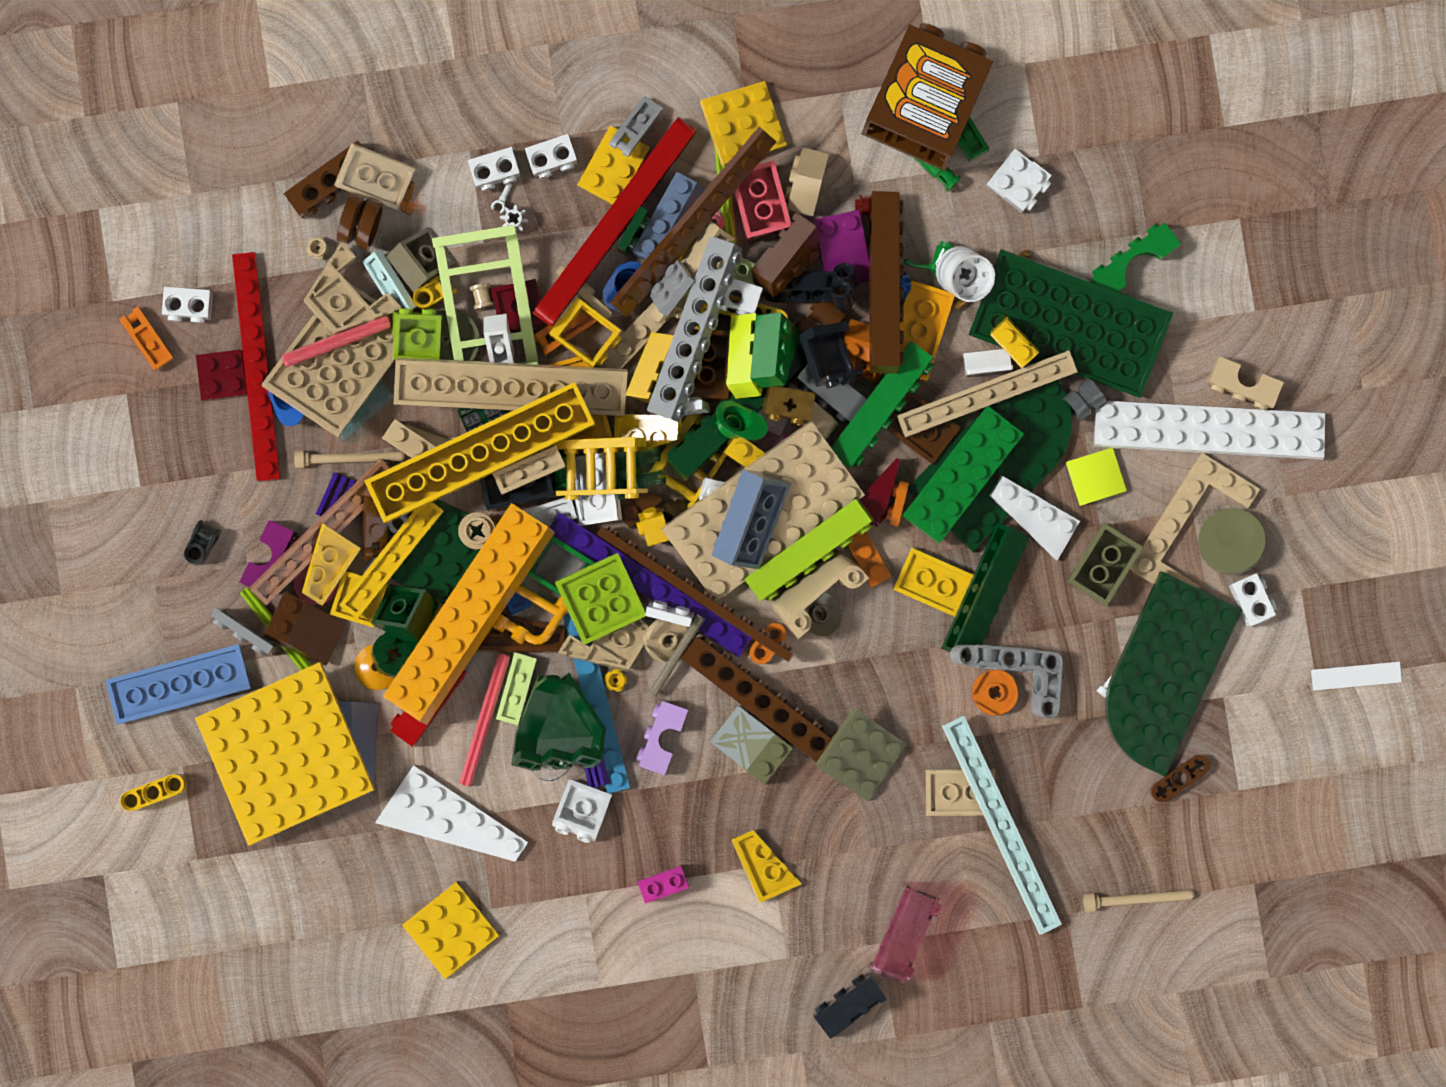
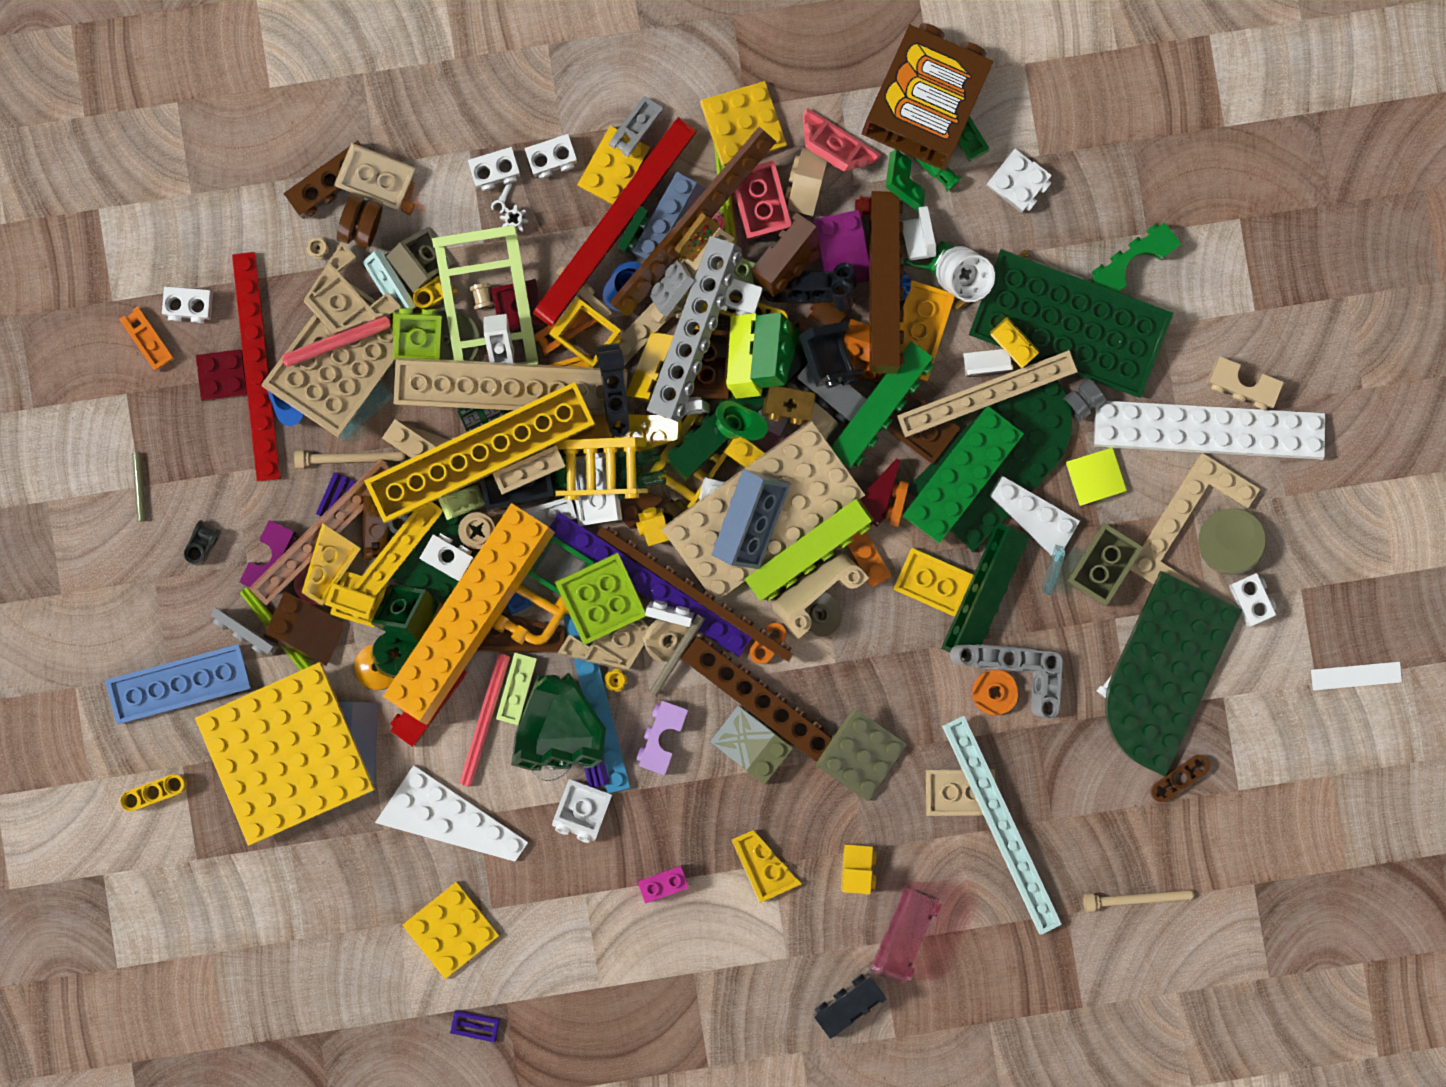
none -> olive bar [132,452,146,522]
none -> yellow tile [325,583,377,620]
none -> white brick [419,533,474,581]
none -> yellowish green plate [438,484,485,520]
none -> dark purple tile [450,1010,500,1043]
none -> black piece [596,343,629,437]
none -> pearl gold tile [675,212,721,262]
none -> coral wing [803,108,882,172]
none -> yellow brick [841,844,877,894]
none -> green plate [885,150,926,211]
none -> white panel [902,206,936,261]
none -> clear light blue tile [1042,544,1065,595]

